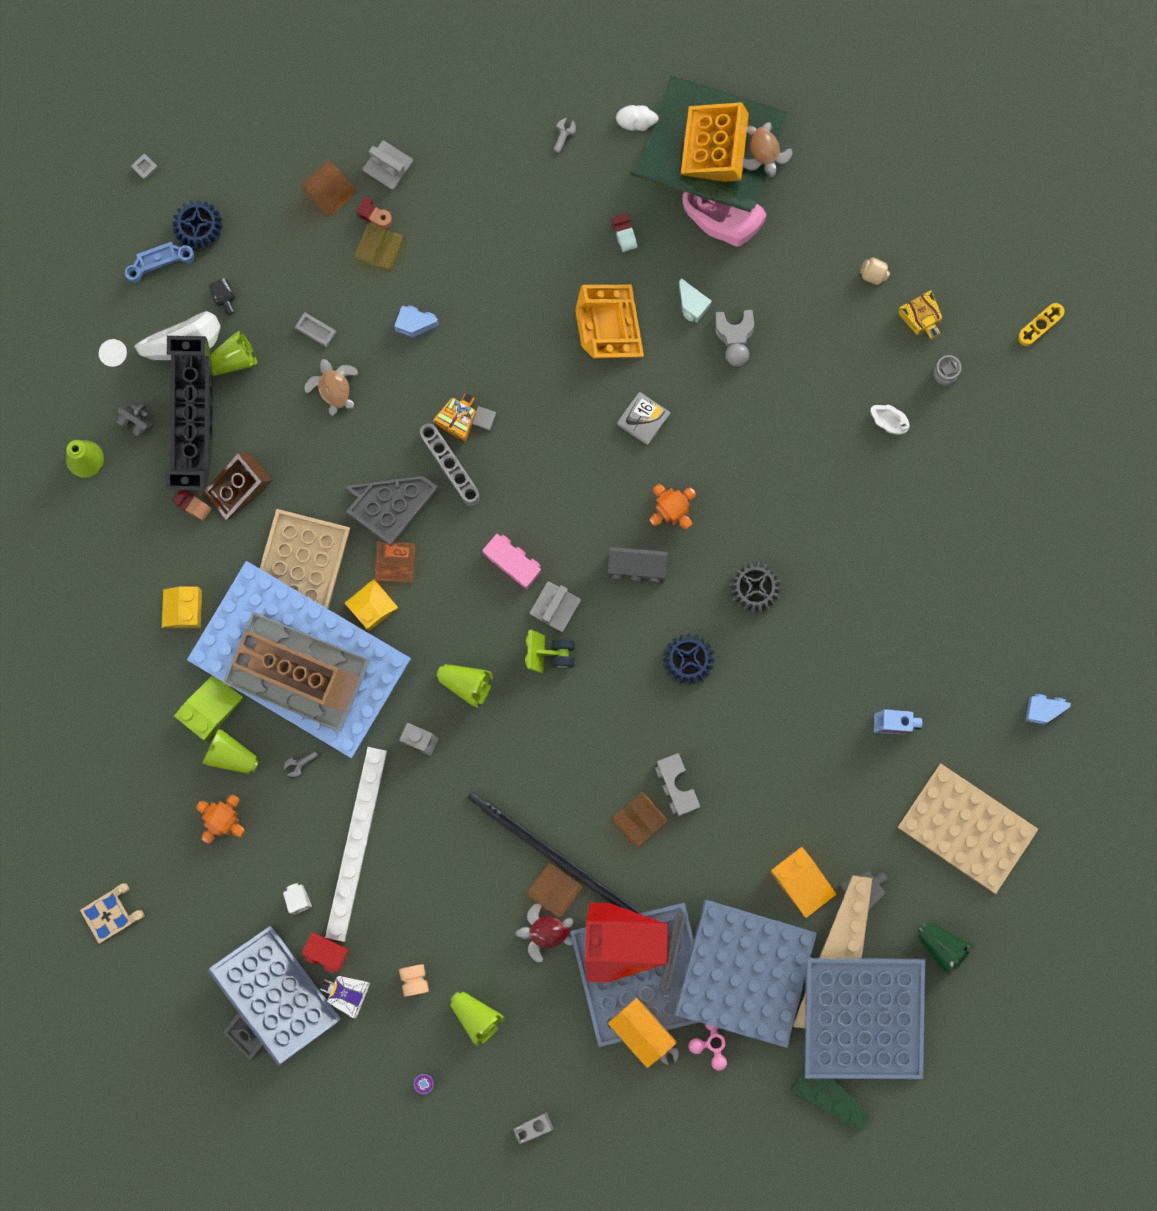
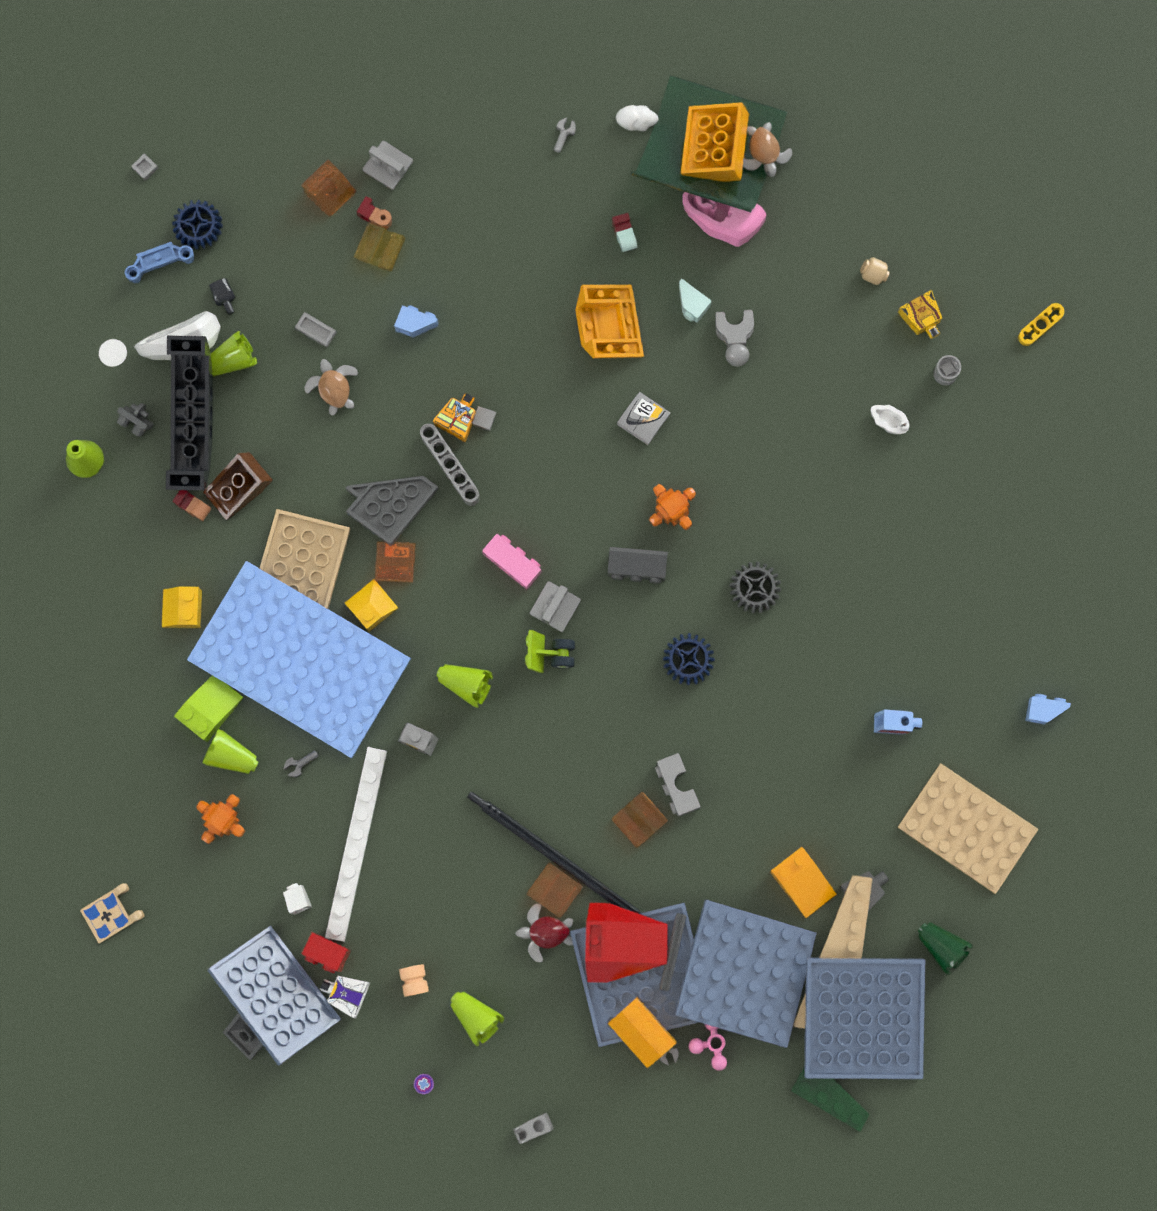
piece [223,612,371,732] -> none

